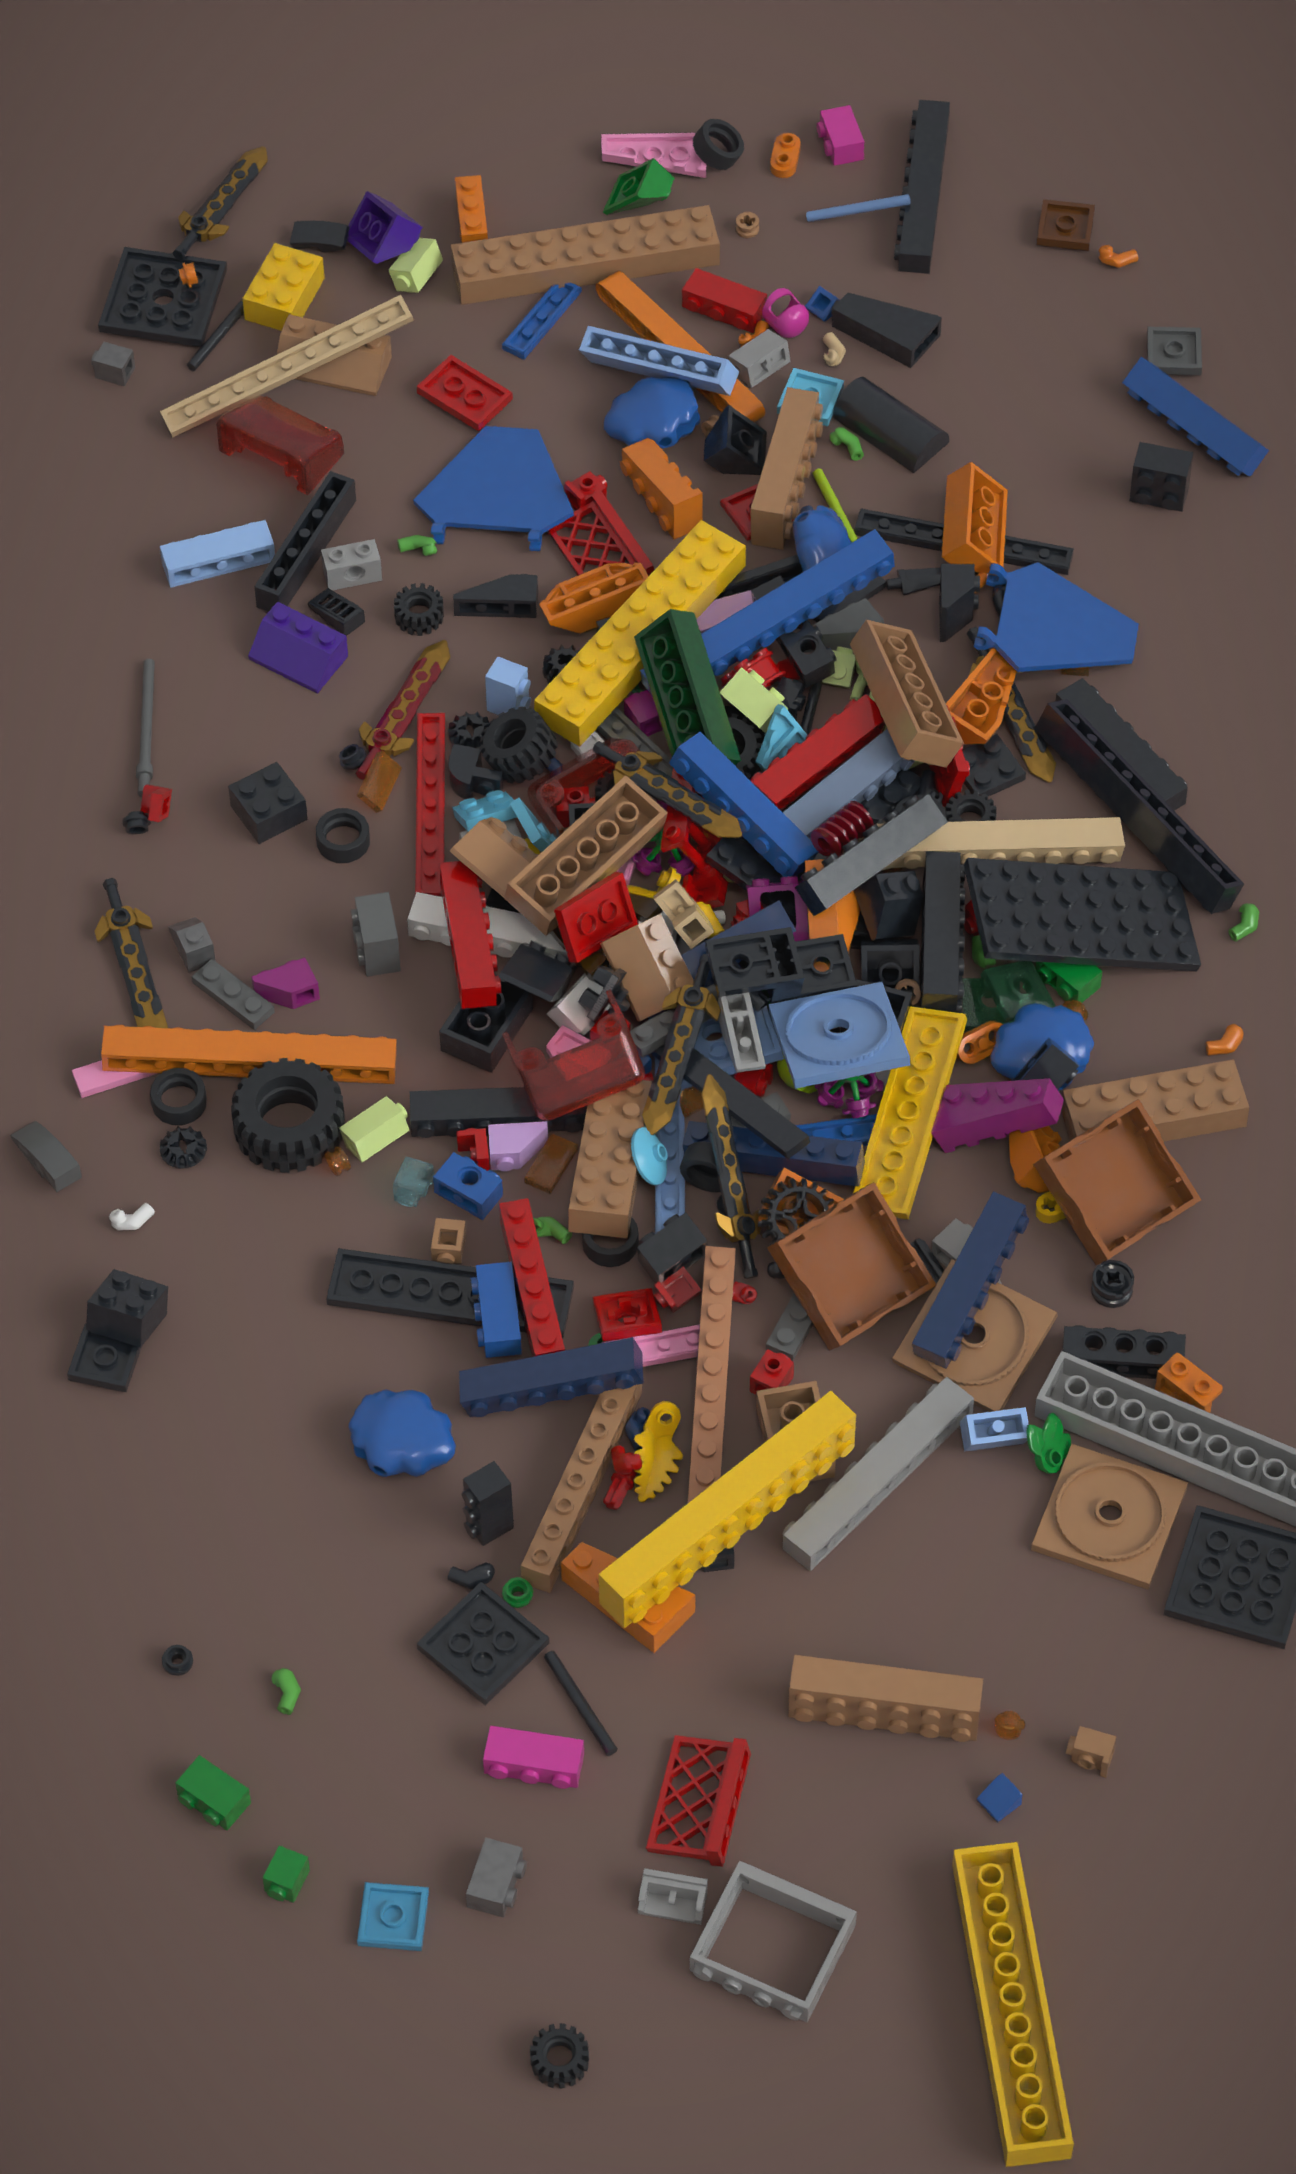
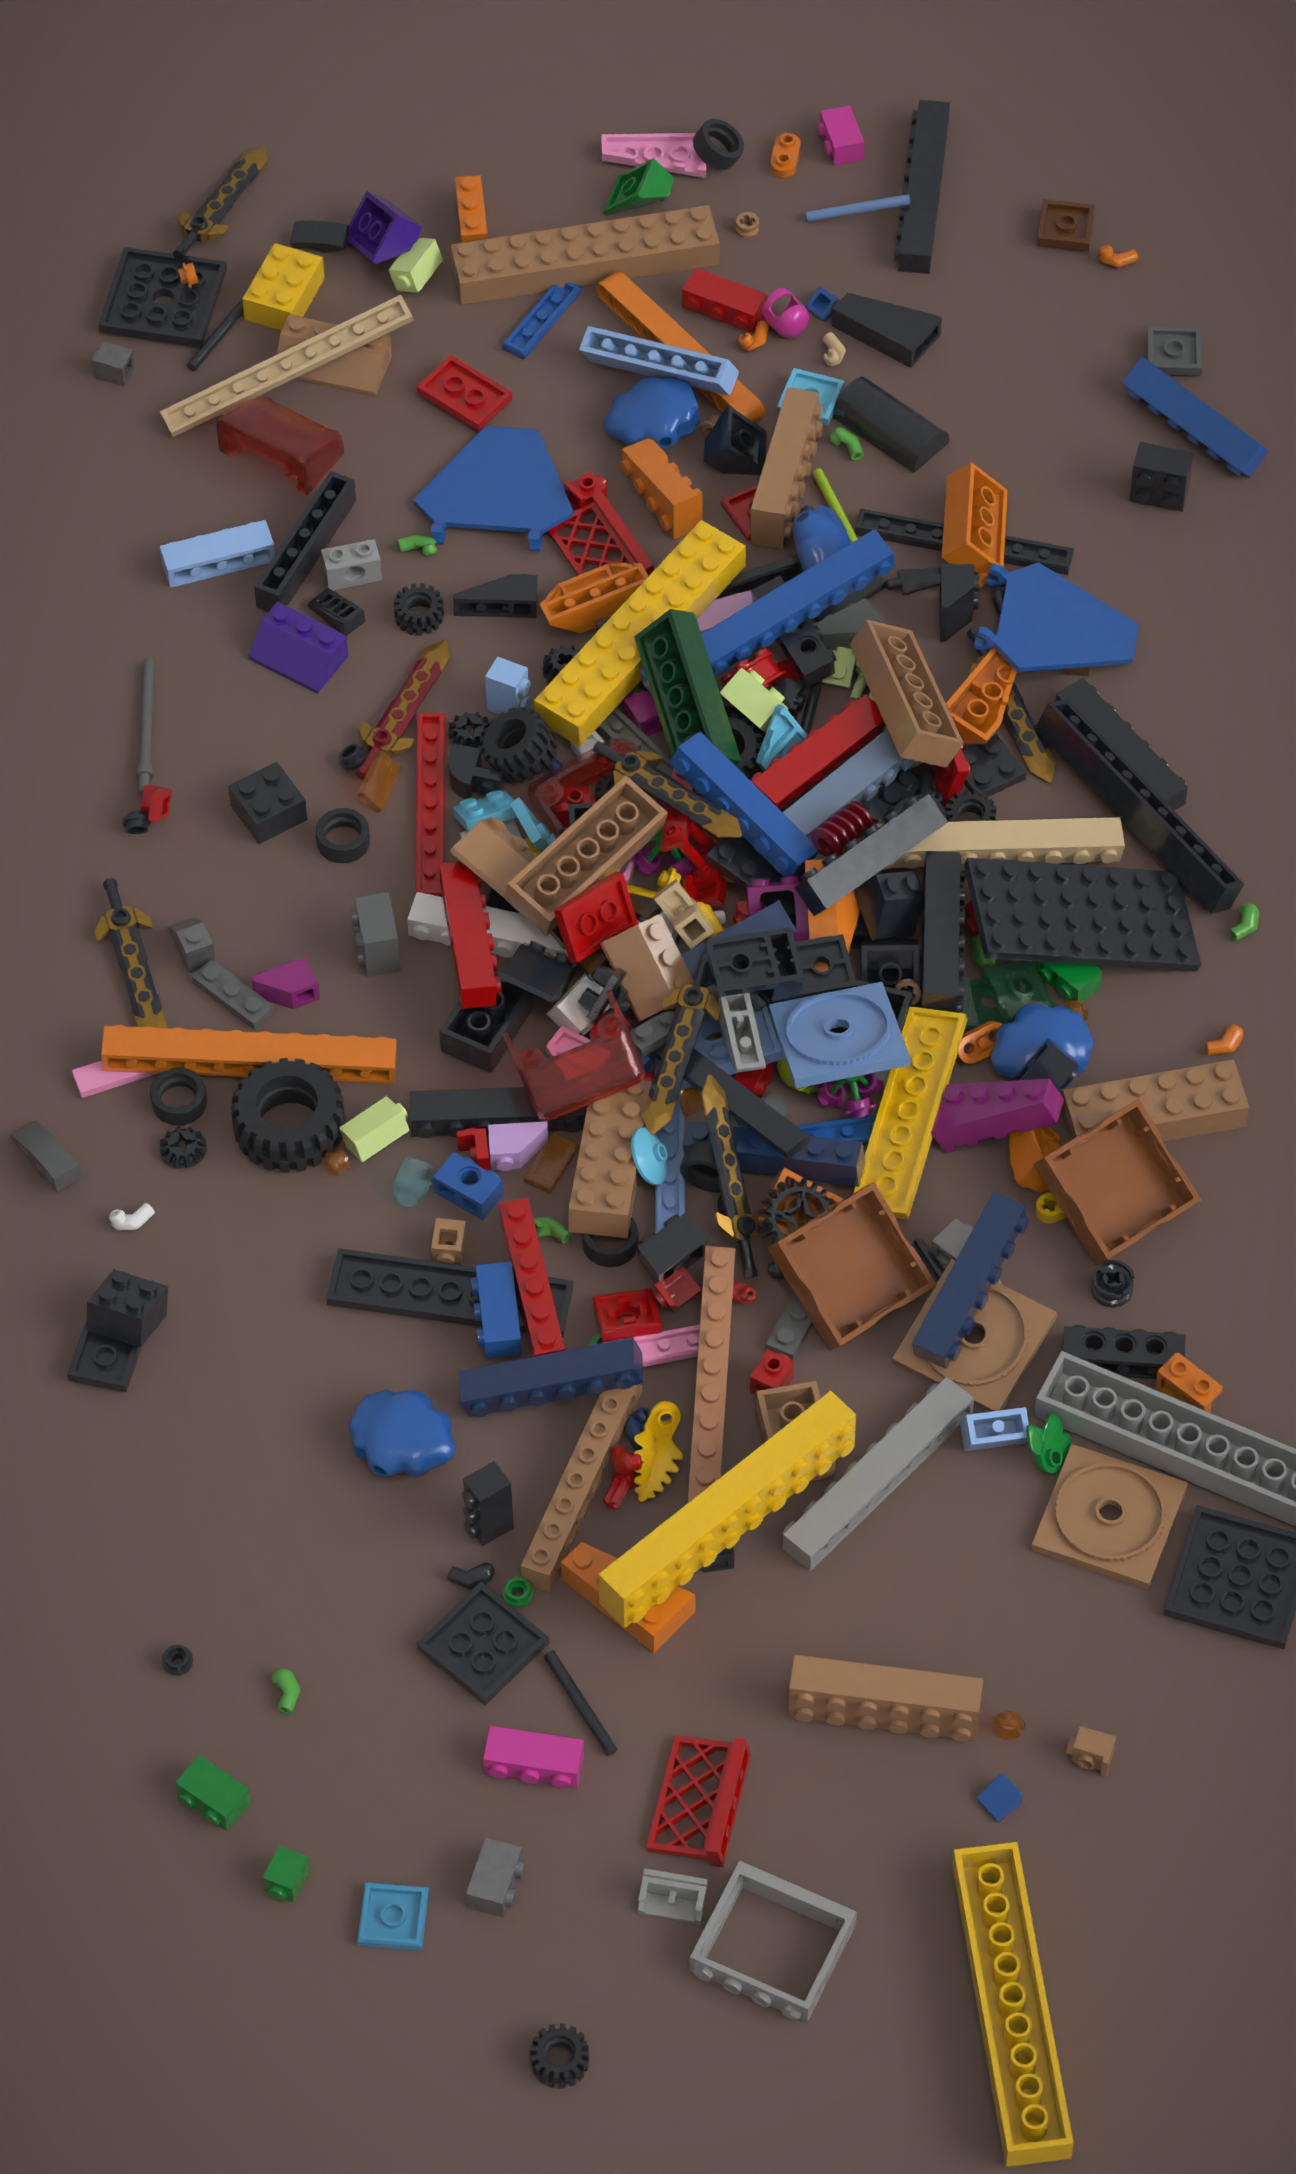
light grey hinge [728,329,791,388] -> none

